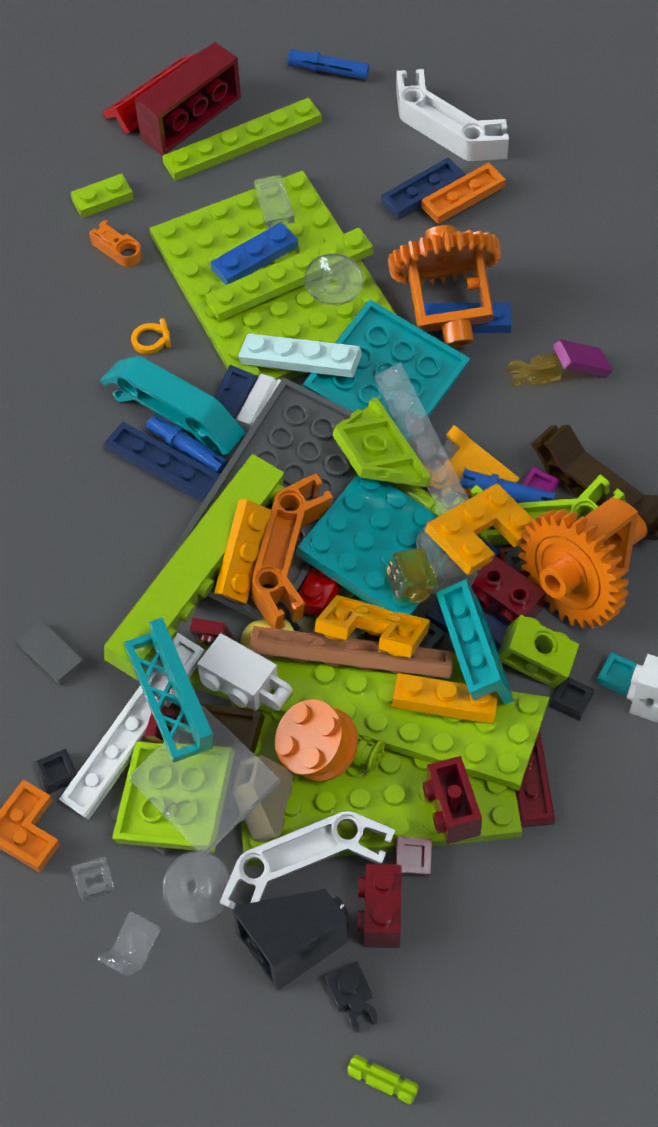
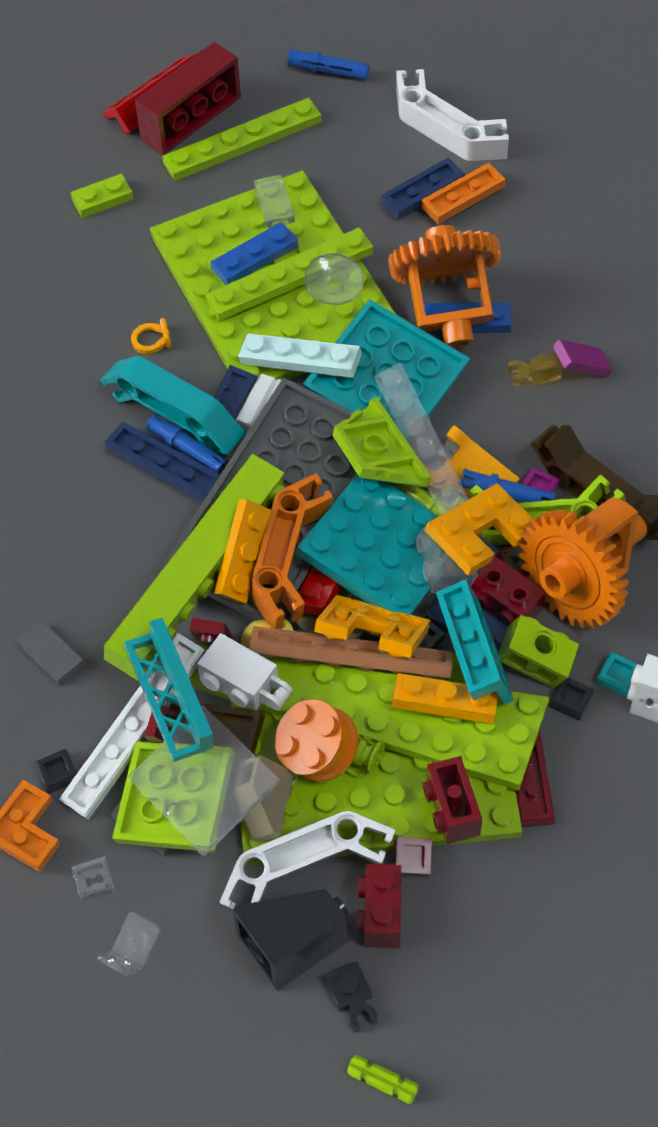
orange piece [89,220,142,267] -> none
clear dish [163,851,230,923] -> none
clear yellow brick [386,548,437,603] -> none

